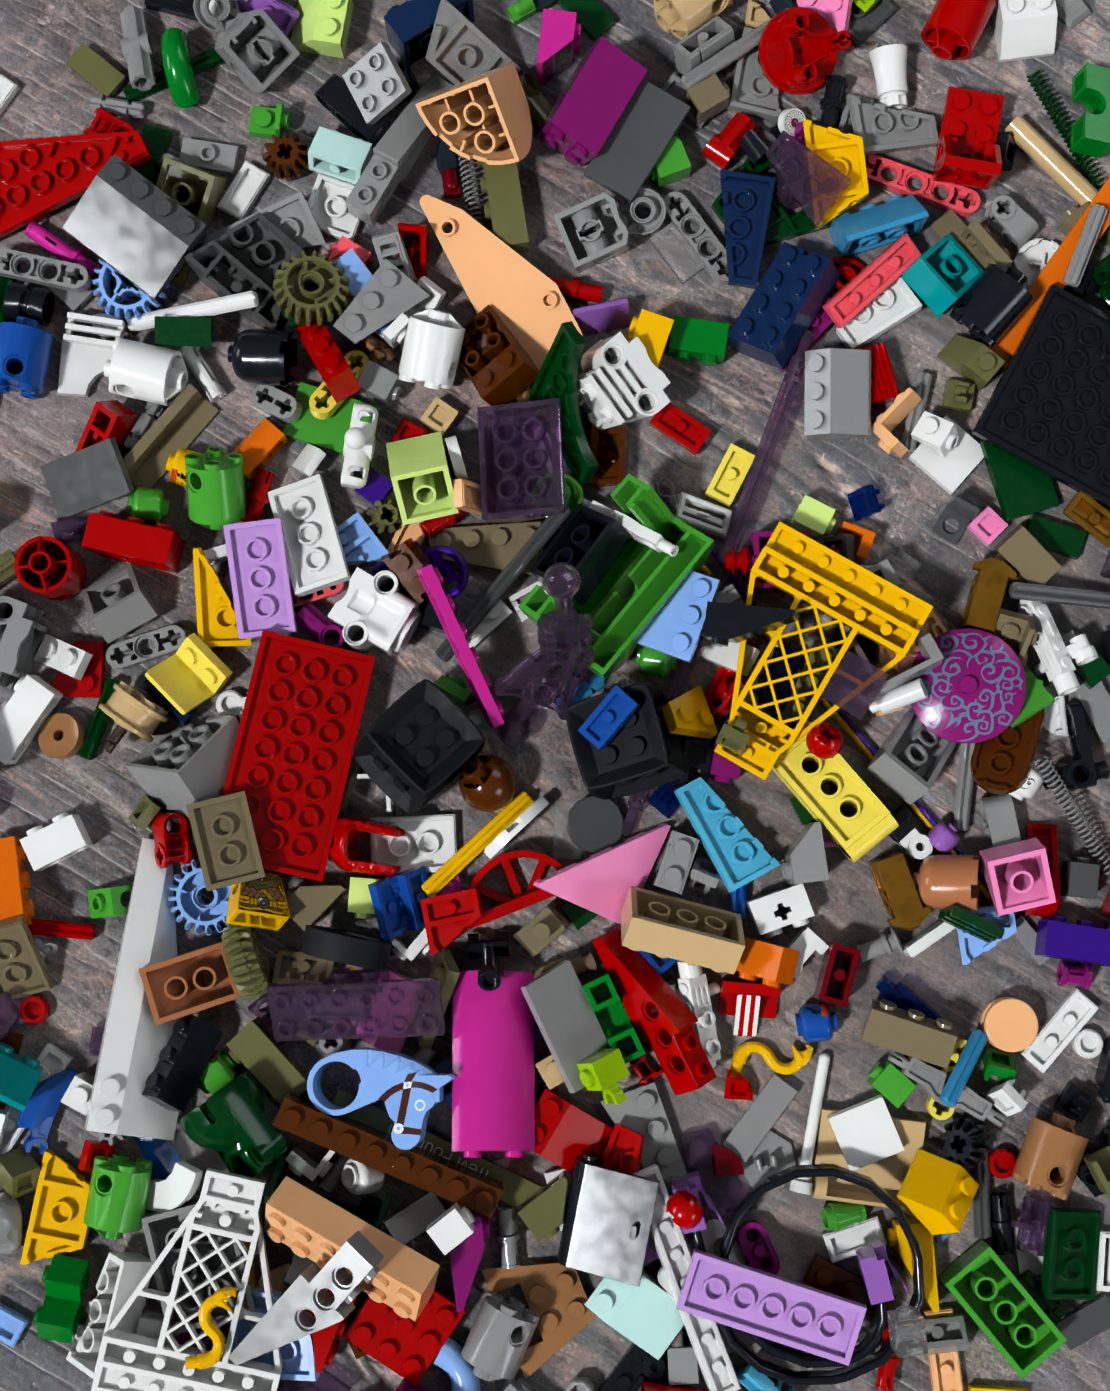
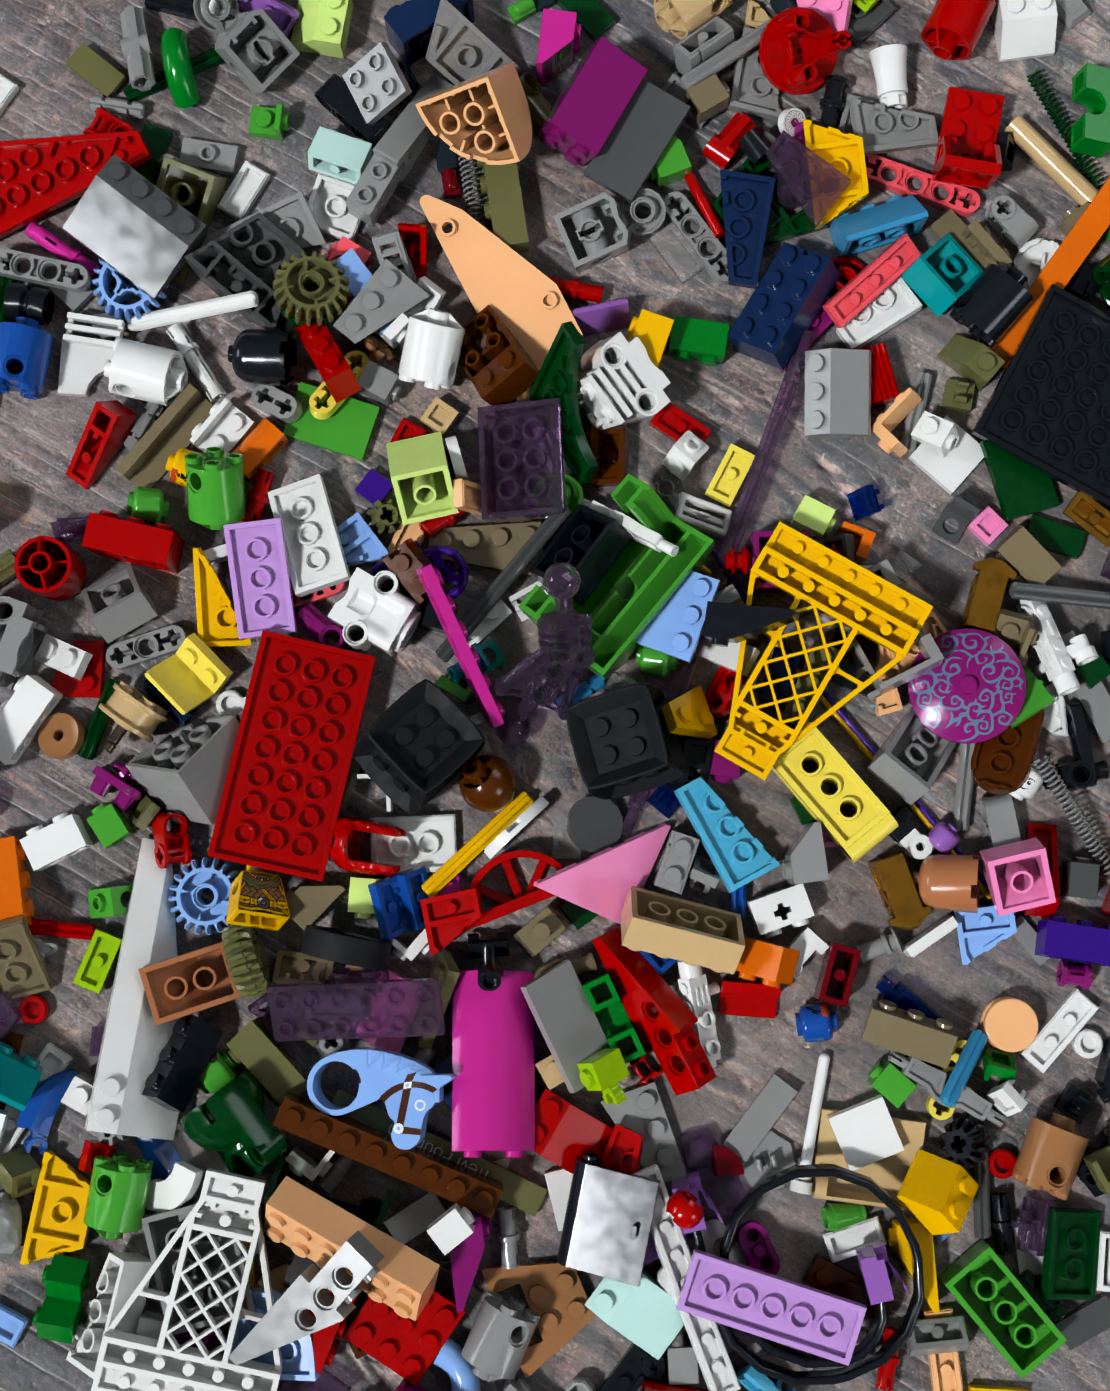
dark grey tile [40,437,135,520] -> none
dark green tile [155,316,213,347] -> none
yellow animal [185,1287,237,1370] -> none
dark tan plate [186,791,265,891] -> none
reddish brown gear [262,131,308,182] -> none
white tile [292,443,326,477] -> none
white piece [340,402,378,489] -> none
white head [341,1158,385,1195] -> none
olive slope [517,1172,568,1242] -> none
blue plate [577,685,640,751] -> none
olive tile [716,717,751,756] -> none
red tile [724,1069,753,1100] -> none
yellow animal [730,1041,814,1075] -> none
sticker [733,995,761,1037] -> none
red piece [806,722,843,760] -> none
clear purple piece [821,651,889,720] -> none
white cylinder [868,678,928,714] -> none
clear brick [887,1305,928,1358] -> none
dark green tile [938,904,1005,943] -> none
light grey axle [1063,204,1107,287] -> none
none -> lime plate [73,929,122,994]
none -> bright green brick [86,802,135,848]
none -> magenta hips [90,760,146,811]
none -> white bracket [190,398,256,453]
none -> teal bracket [447,638,506,683]
none -> white bracket [661,430,709,481]
none -> red piece [684,173,725,238]

